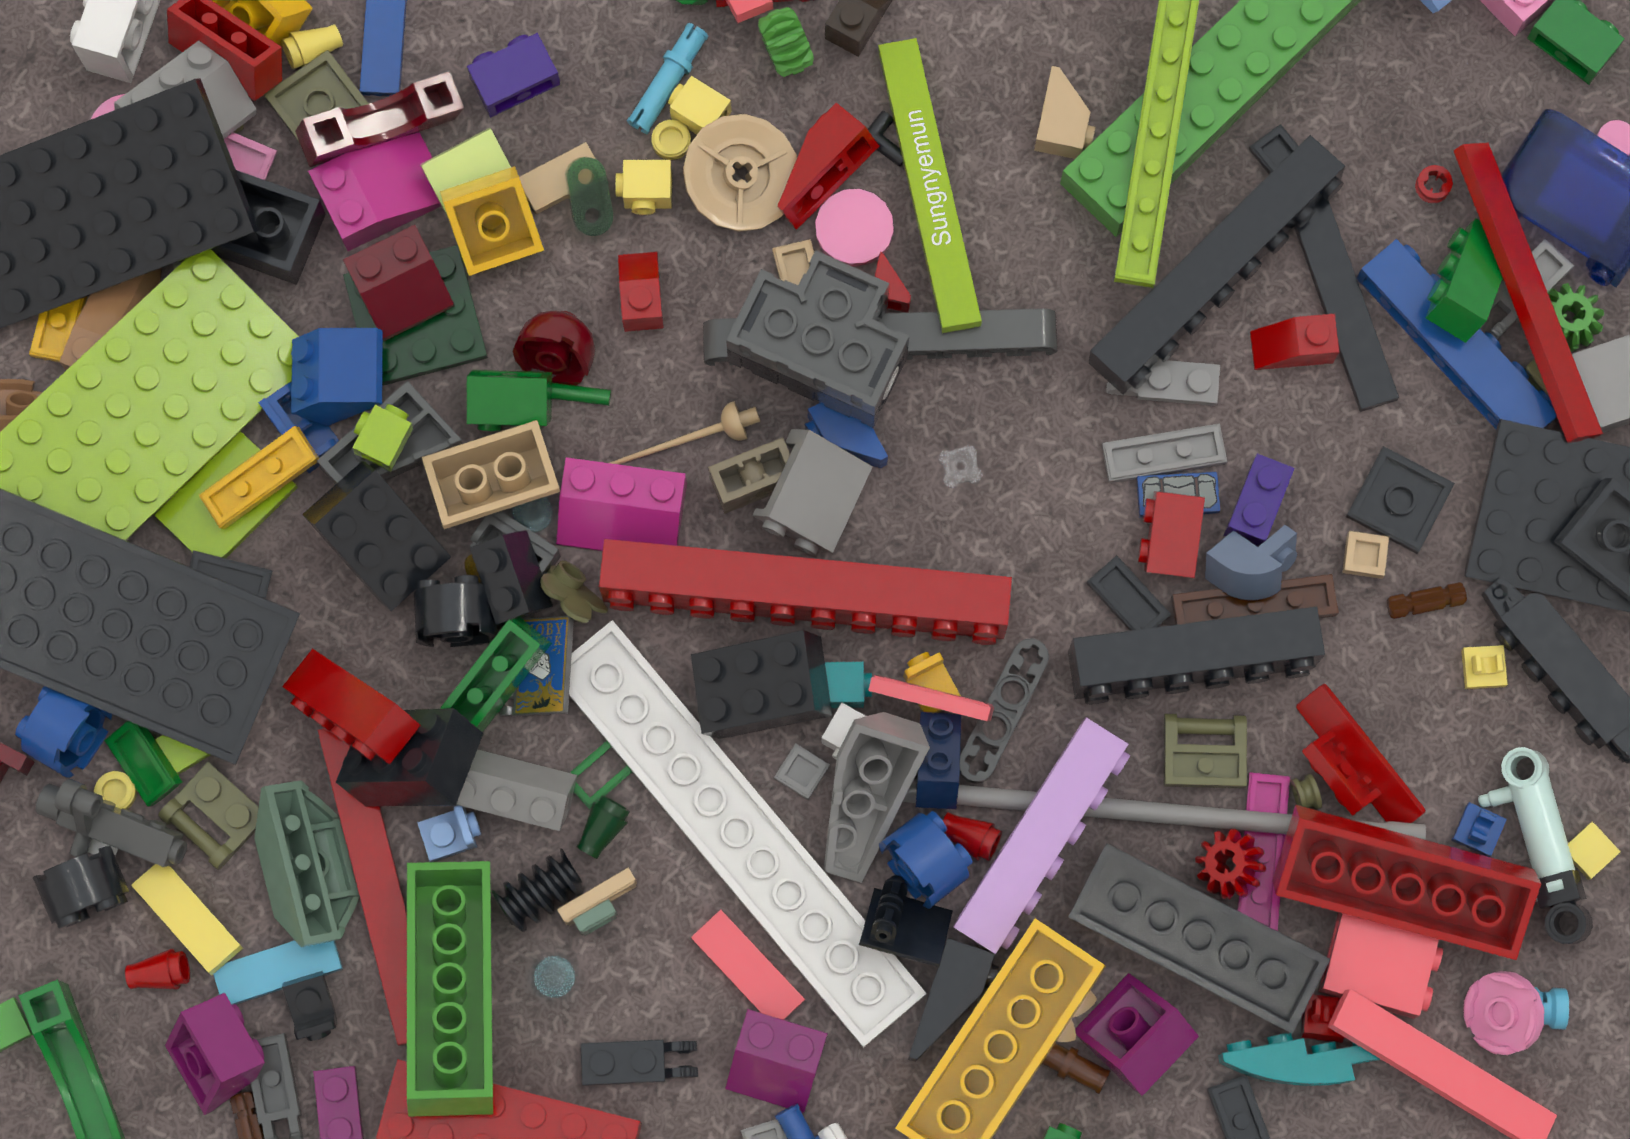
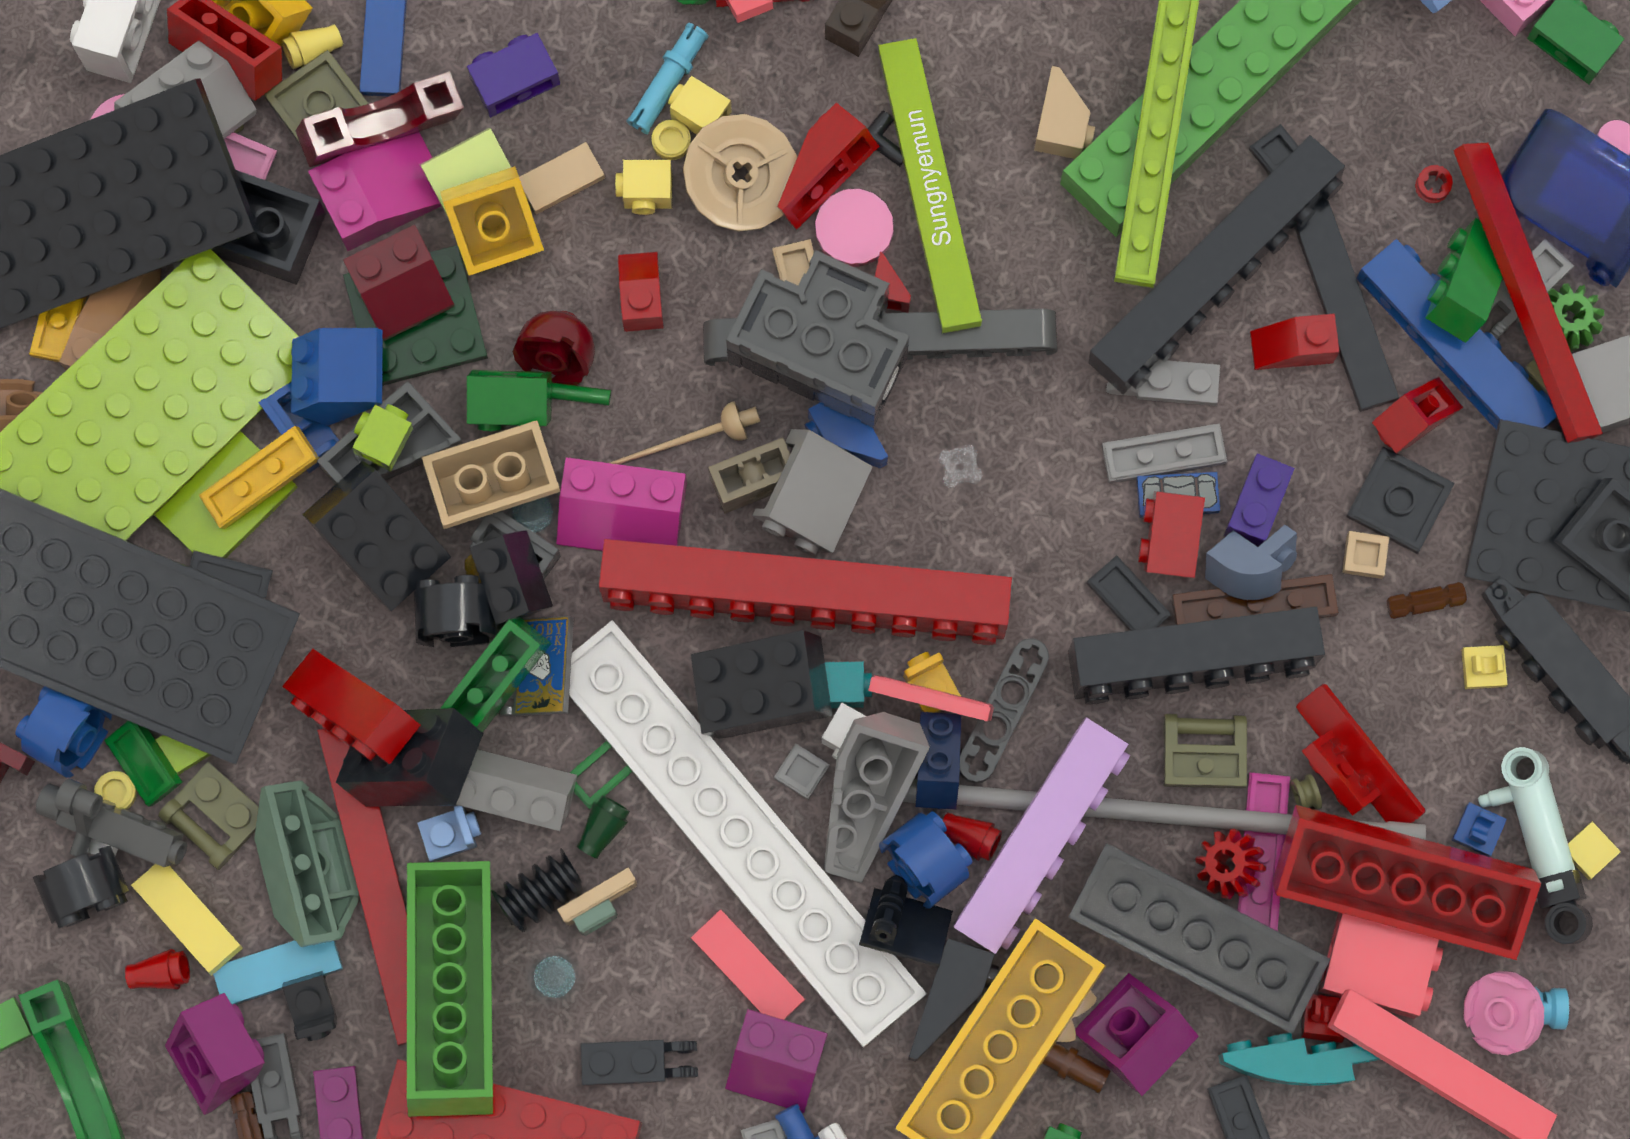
olive plate [540,560,608,623] -> none
clear green plate [565,156,613,236] -> none
bright green gear [758,7,814,77] -> none
none -> red slope [1372,377,1463,454]

